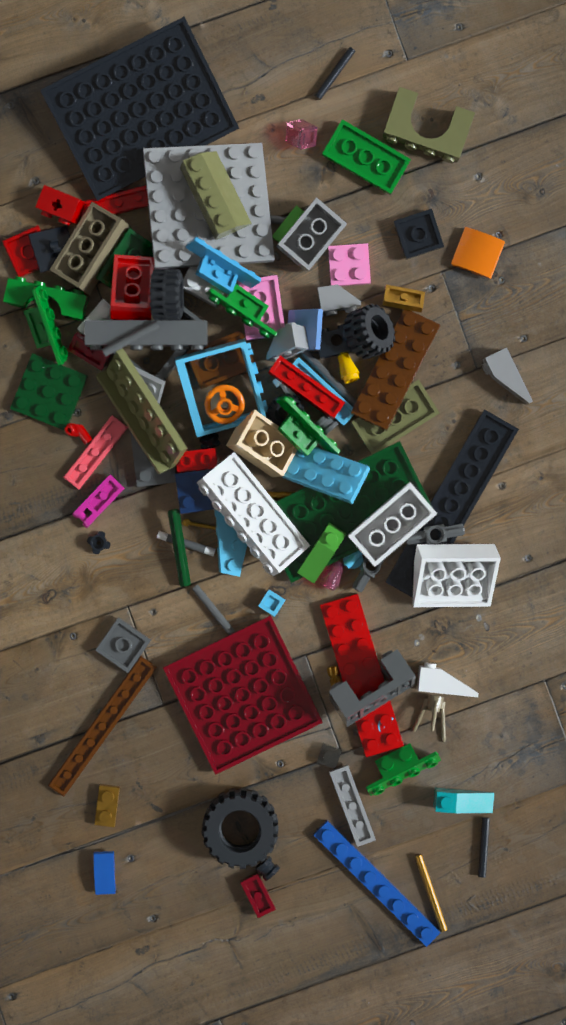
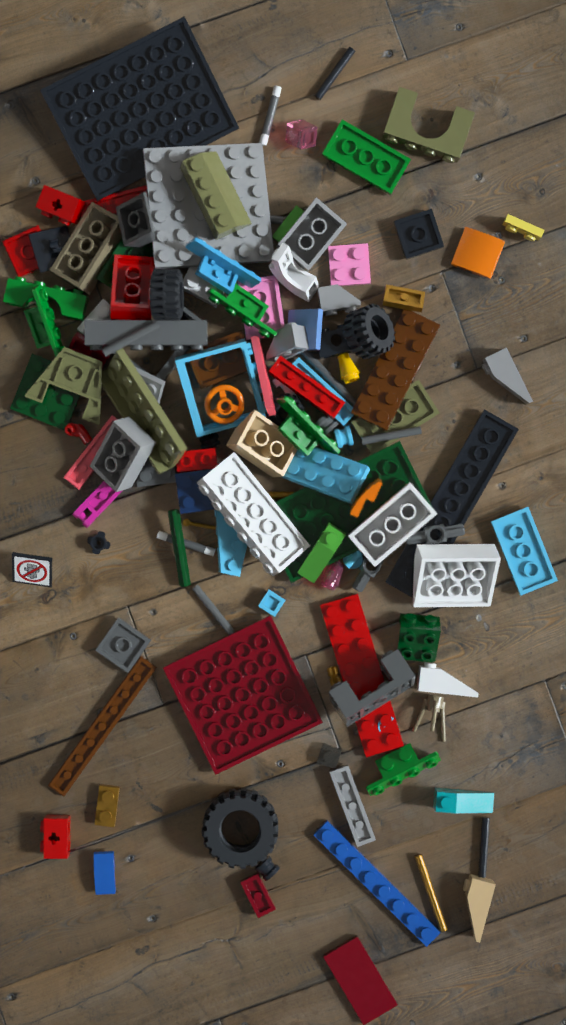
none -> piece [12,552,53,588]
none -> olive wing [25,347,102,425]
none -> red brick [40,815,70,859]
none -> light grey brick [90,417,156,492]
none -> dark grey slope [116,192,155,248]
none -> coral tile [251,335,276,416]
none -> dark grey bar [259,86,282,146]
none -> white arch [269,243,319,302]
none -> dark red tile [323,935,398,1025]
none -> medium azure wheel [334,426,354,448]
none -> orange slope [350,479,382,517]
none -> dark grey bar [361,426,422,445]
none -> dark green bracket [397,613,441,662]
none -> tan slope [463,874,496,943]
none -> medium azure plate [490,507,558,595]
none -> light yellow plate [502,214,545,241]

